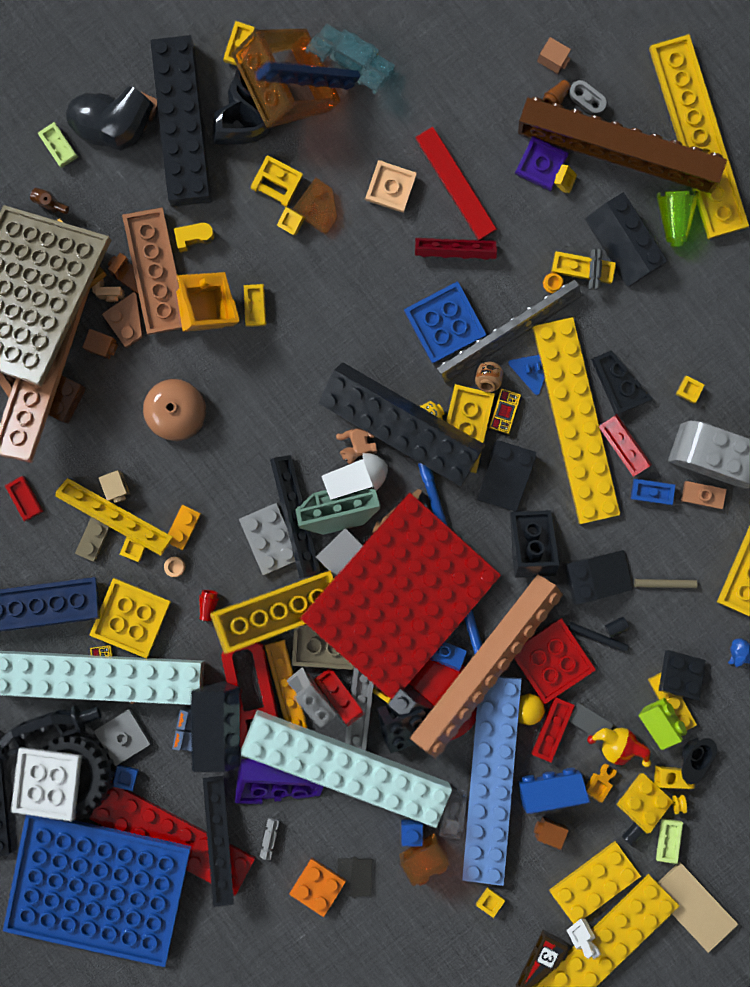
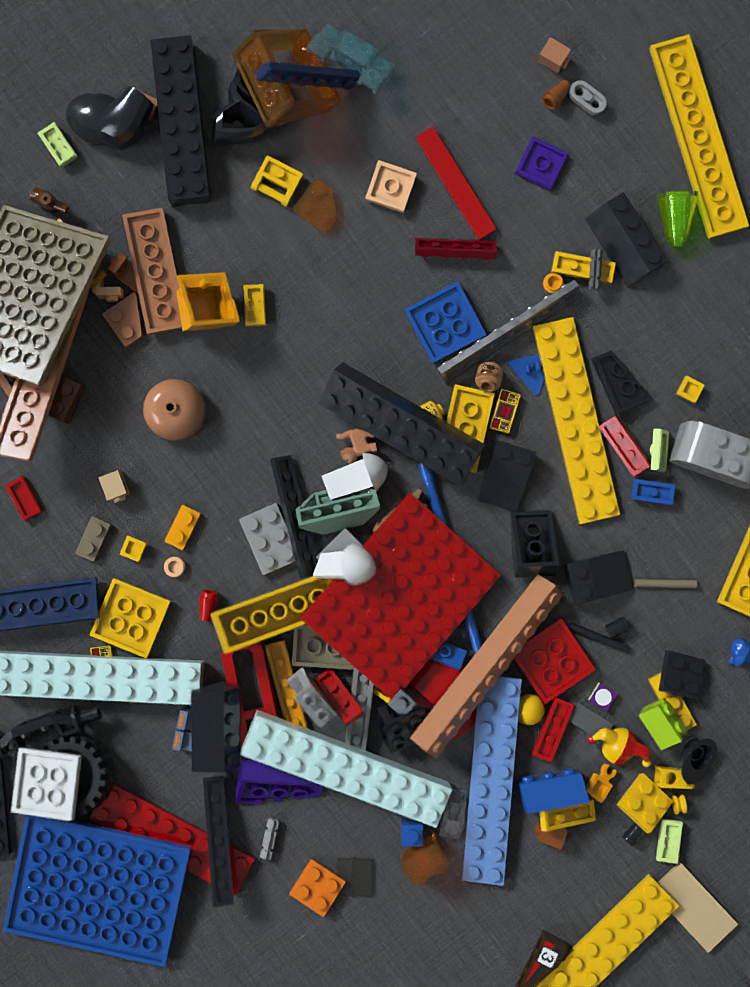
yellow plate [55,478,173,556] -> none
dark orange brick [82,329,117,359] -> none
light grey plate [94,709,151,766] -> none
blue plate [113,765,139,791] -> none
yellow leg [174,223,214,252] -> none
yellow plate [223,21,255,67] -> none
yellow plate [277,207,305,235] -> none
yellow plate [476,887,505,918] -> none
reddish brown brick [518,97,727,194] -> none
yellow plate [549,841,641,924] -> none
yellow plate [554,165,577,193] -> none
white plate [567,919,601,959] -> none
nougat plate [681,481,727,509] -> none
none -> white piece [313,543,376,585]
none -> yellow plate [539,799,596,832]
none -> tile [588,683,617,711]
none -> yellowish green plate [650,429,669,472]

